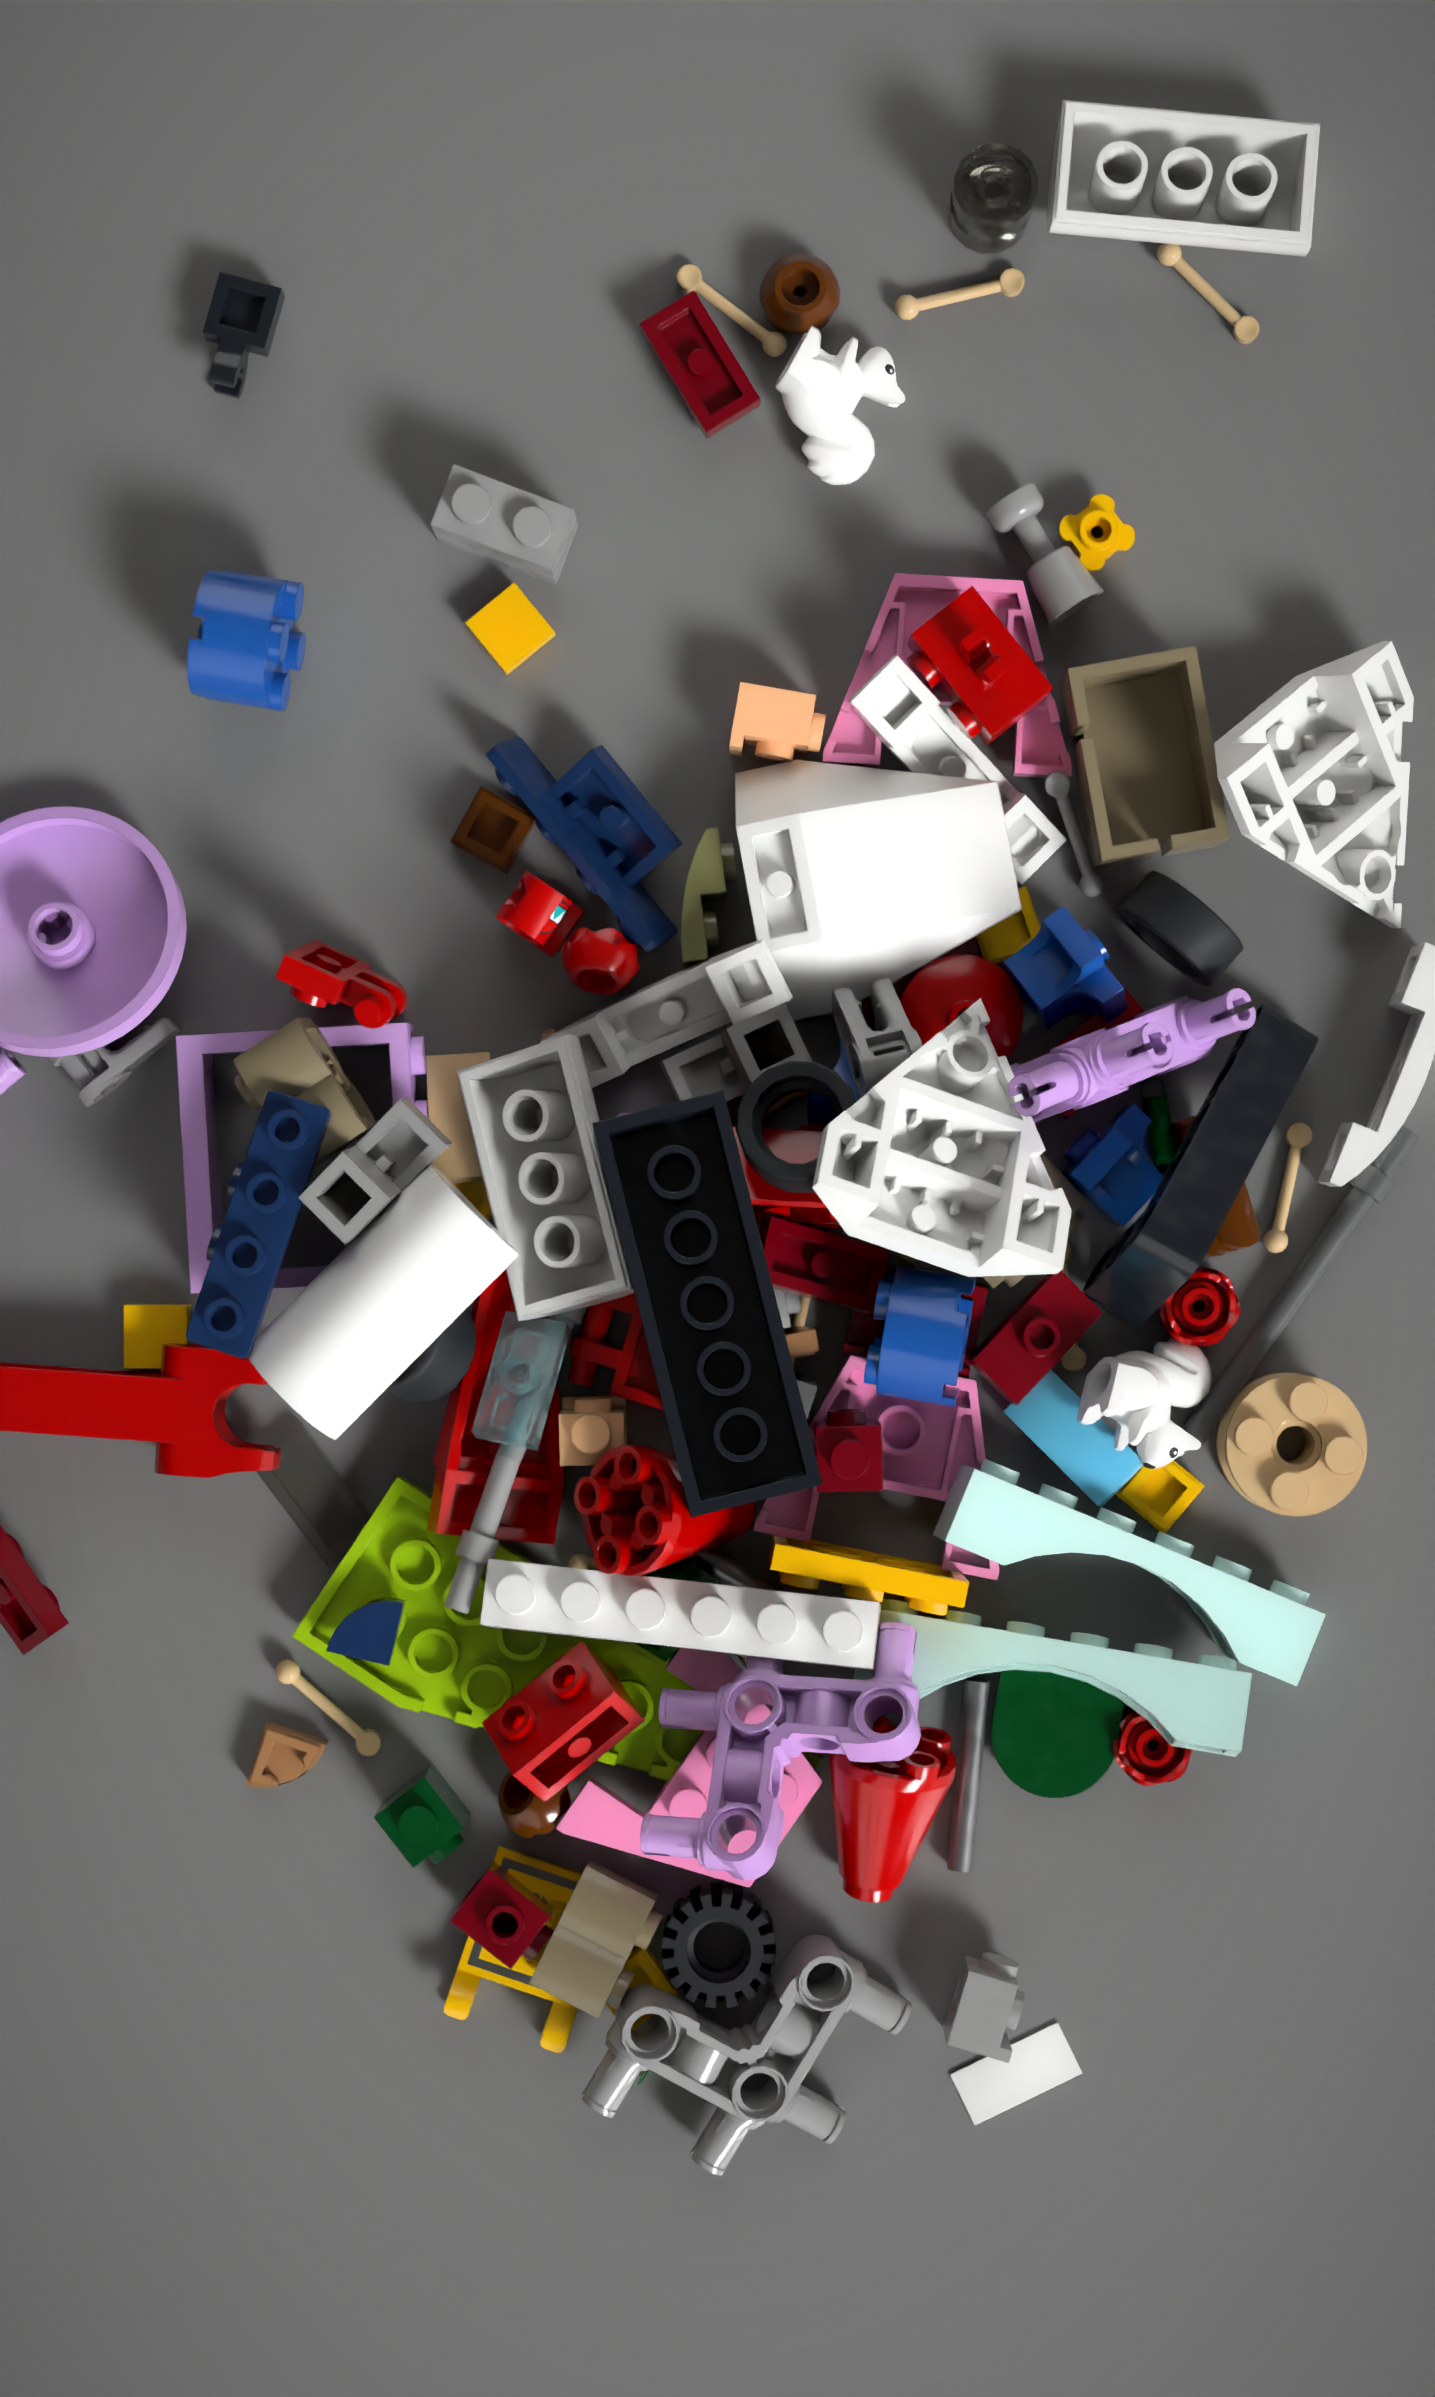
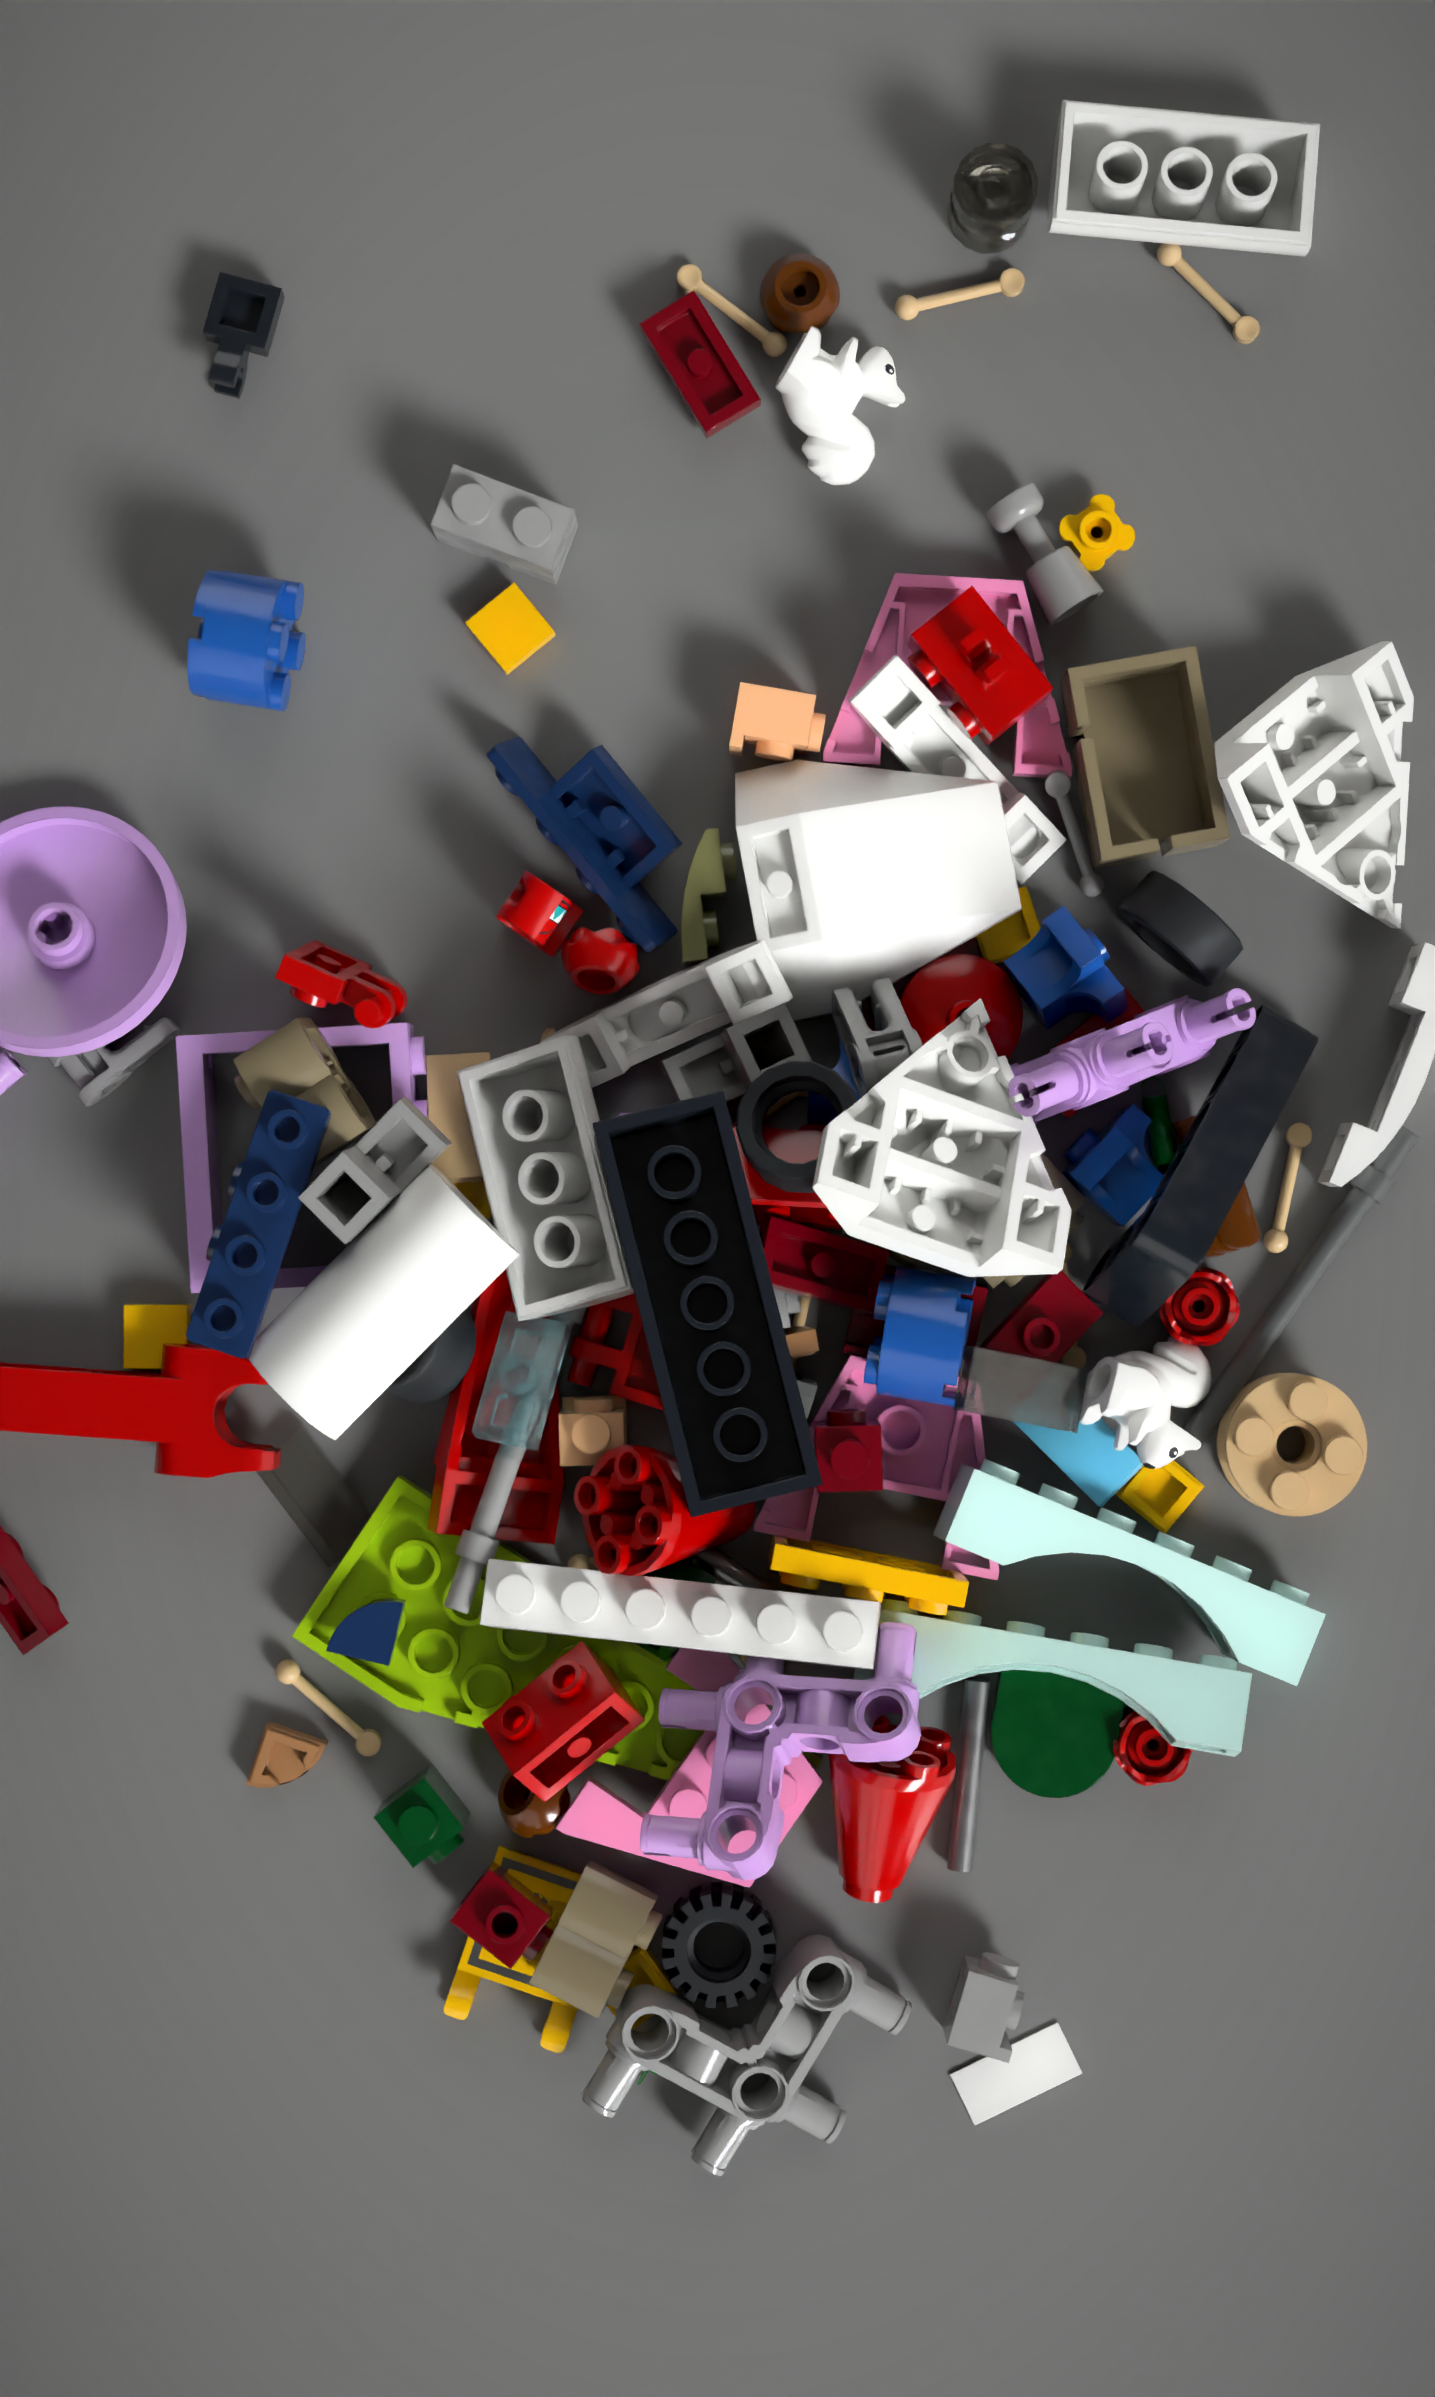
reddish brown tile [450,786,536,875] -> none
none -> clear smoke tile [953,1345,1089,1433]

